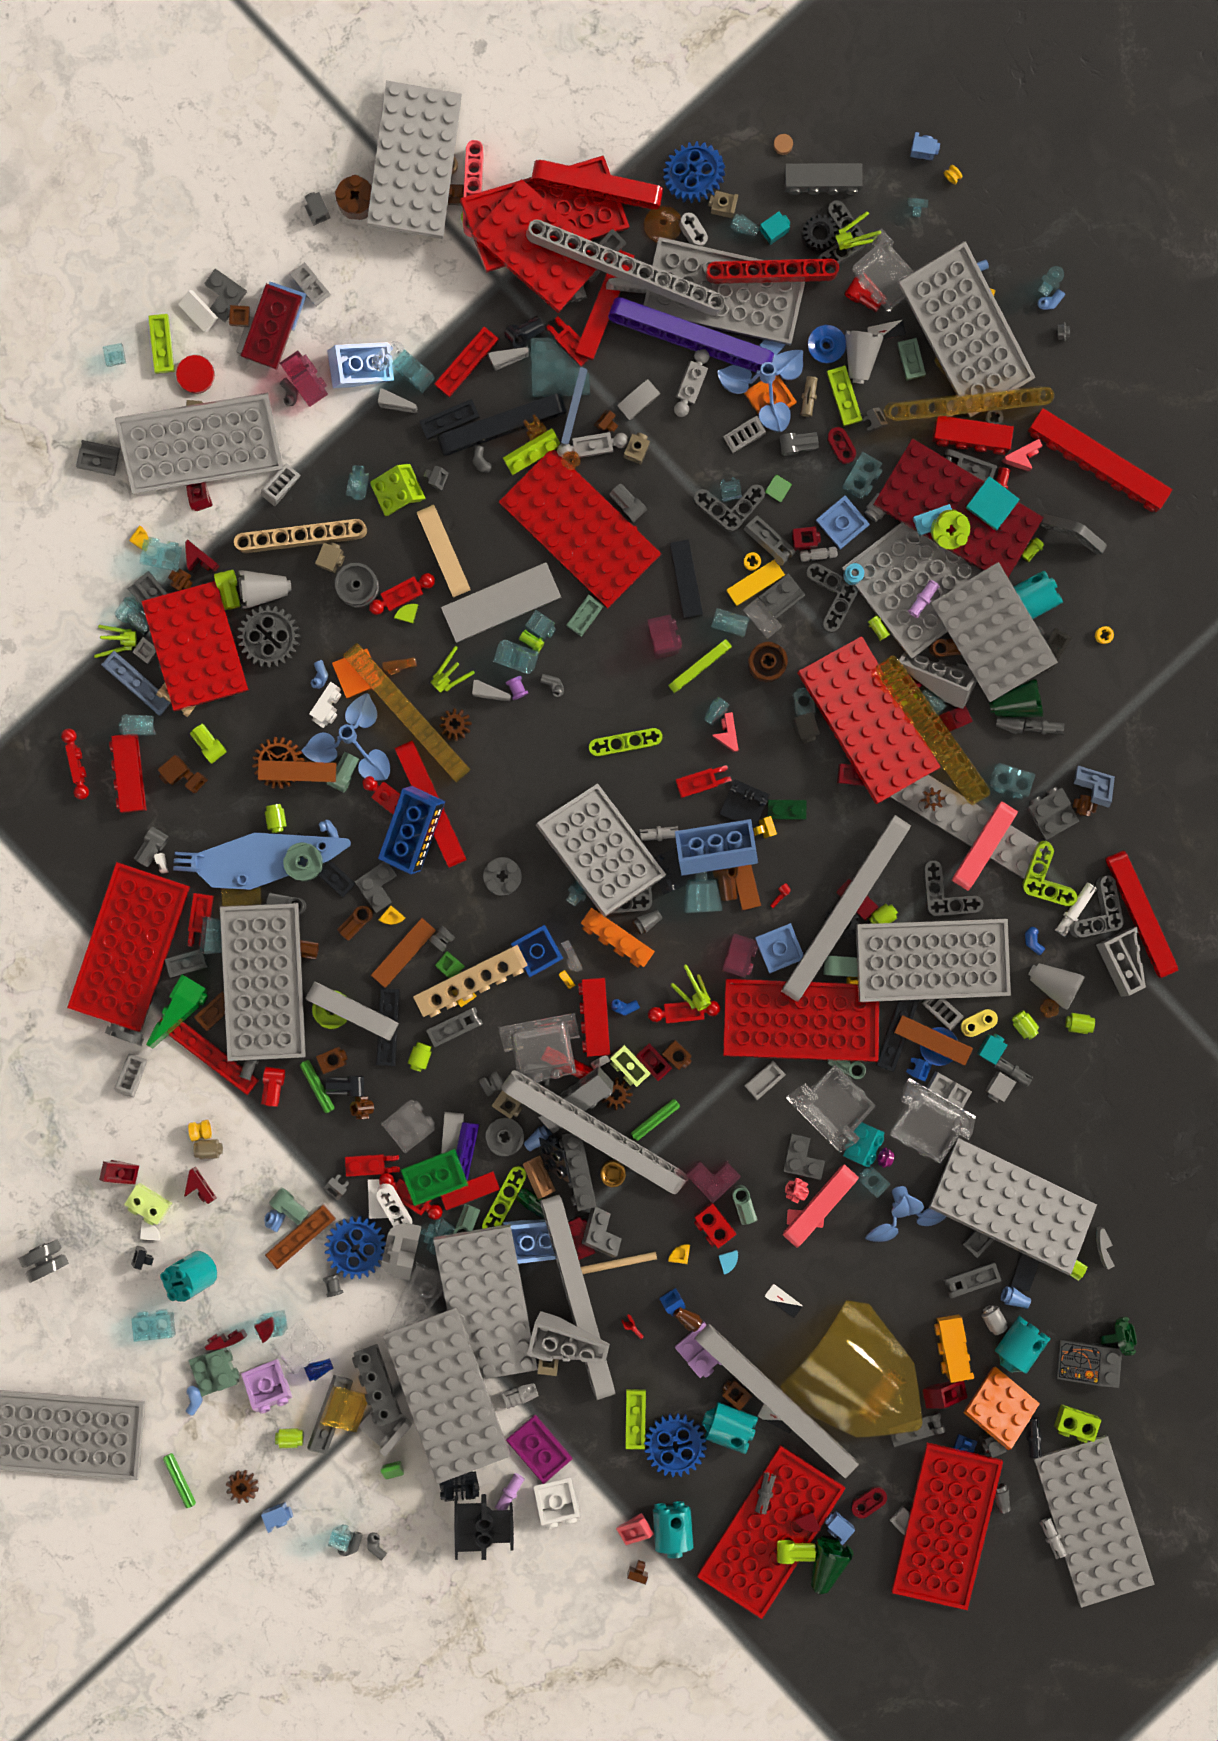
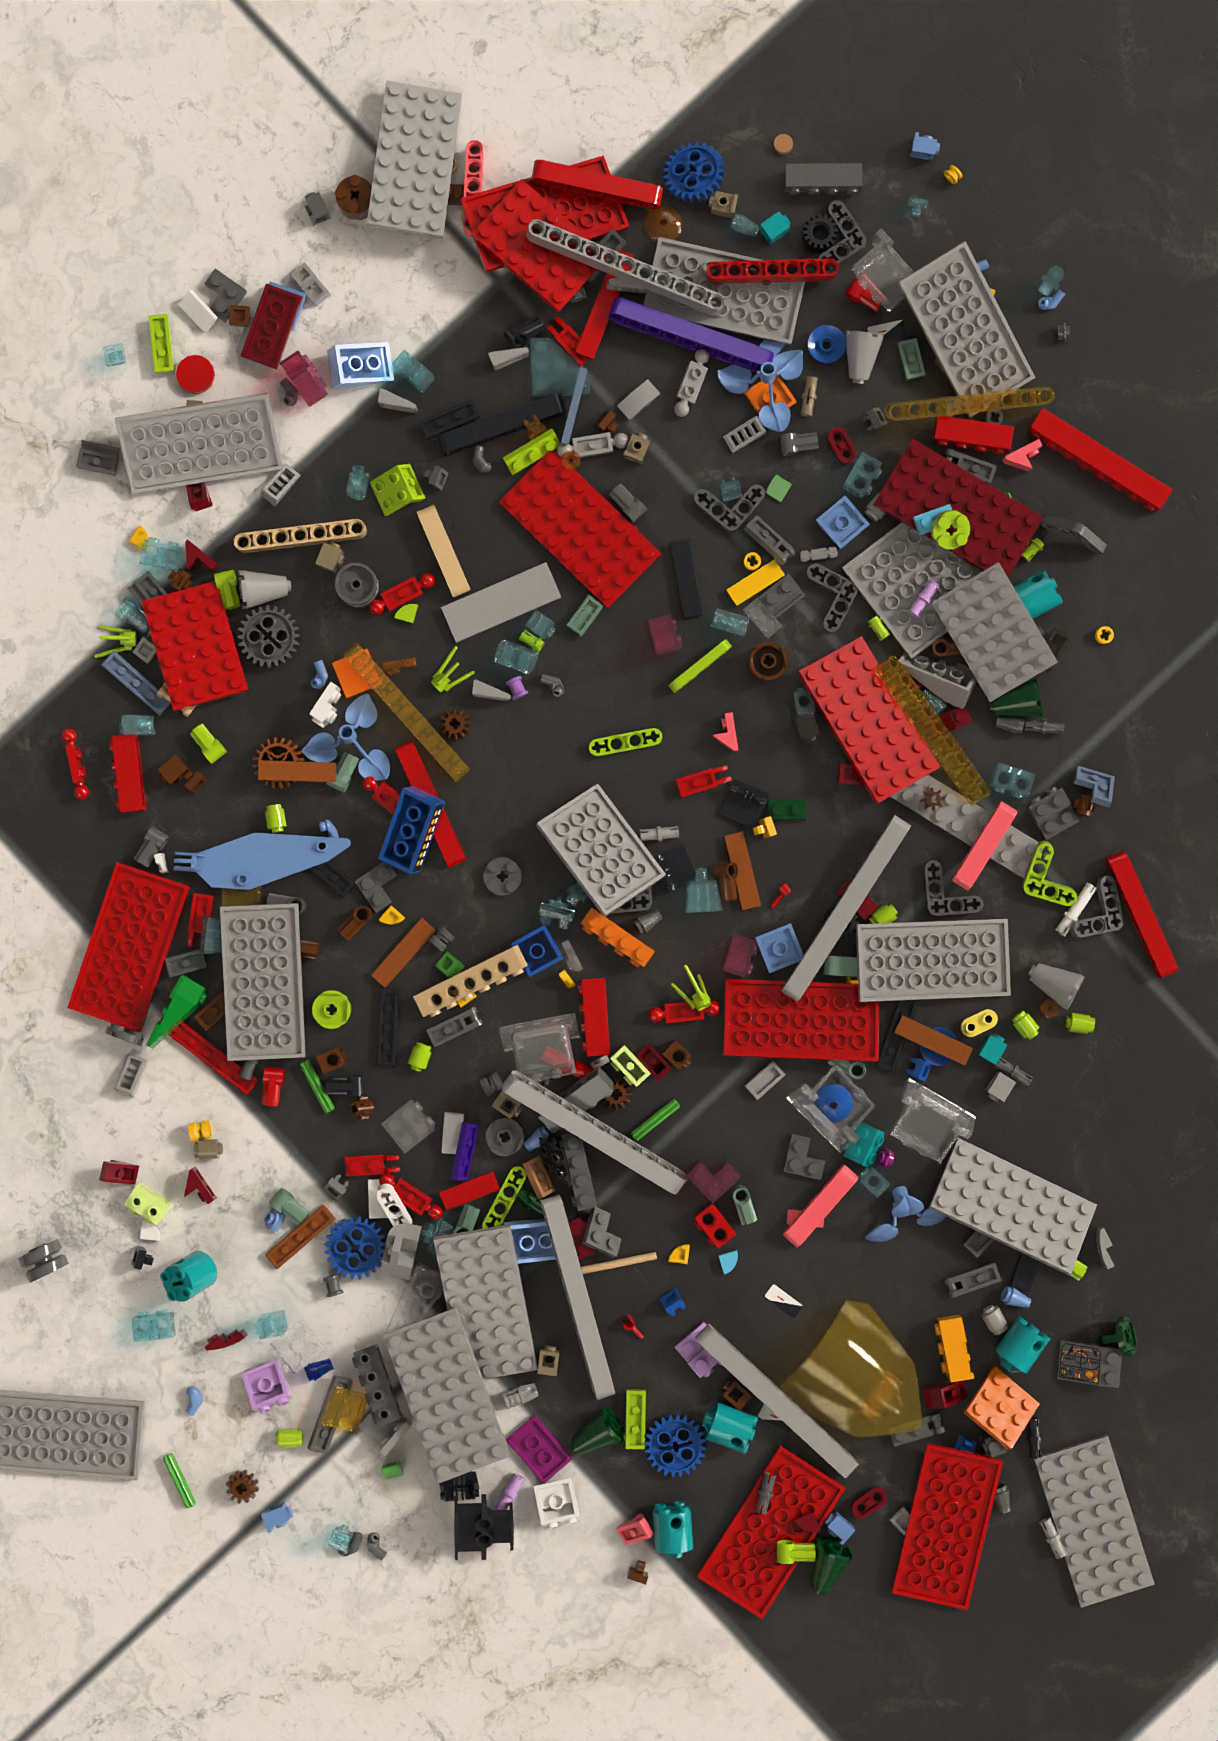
sand green plate [188,1348,240,1397] -> none
dark red tile [254,1316,275,1343] -> none
sand green plate [283,842,323,881] -> none
light grey beam [305,981,399,1040] -> none
clear beam [372,341,404,371] -> none
green tile [401,1149,468,1206] -> none
red plate [434,326,499,398] -> none
light grey wedge [527,1311,610,1362] -> none
pearl gold wheel [601,1160,626,1187] -> none
blue arm [611,999,640,1016] -> none
reddish brown cone [673,1307,702,1332] -> none
medium blue brick [675,819,758,875] -> none
light grey beam [679,213,708,247] -> none
clear light blue cone [704,696,730,725] -> none
coral gear [785,1178,809,1203] -> none
dark red brick [791,527,821,551] -> none
lime plate [827,366,863,427] -> none
lime plant [835,212,881,250] -> none
medium azure brick [843,563,864,585] -> none
light grey slope [922,998,964,1031] -> none
light grey slope [926,1071,972,1108] -> none
teal tile [966,476,1020,531] -> none
red pin [996,467,1011,490] -> none
blue arm [1025,927,1045,956] -> none
lime brick [1054,1404,1101,1443] -> none
light grey wedge [1096,927,1146,997] -> none
none -> clear light blue hips [538,896,575,929]
none -> dark green cone [571,1407,626,1455]
none -> blue dish [814,1084,853,1122]

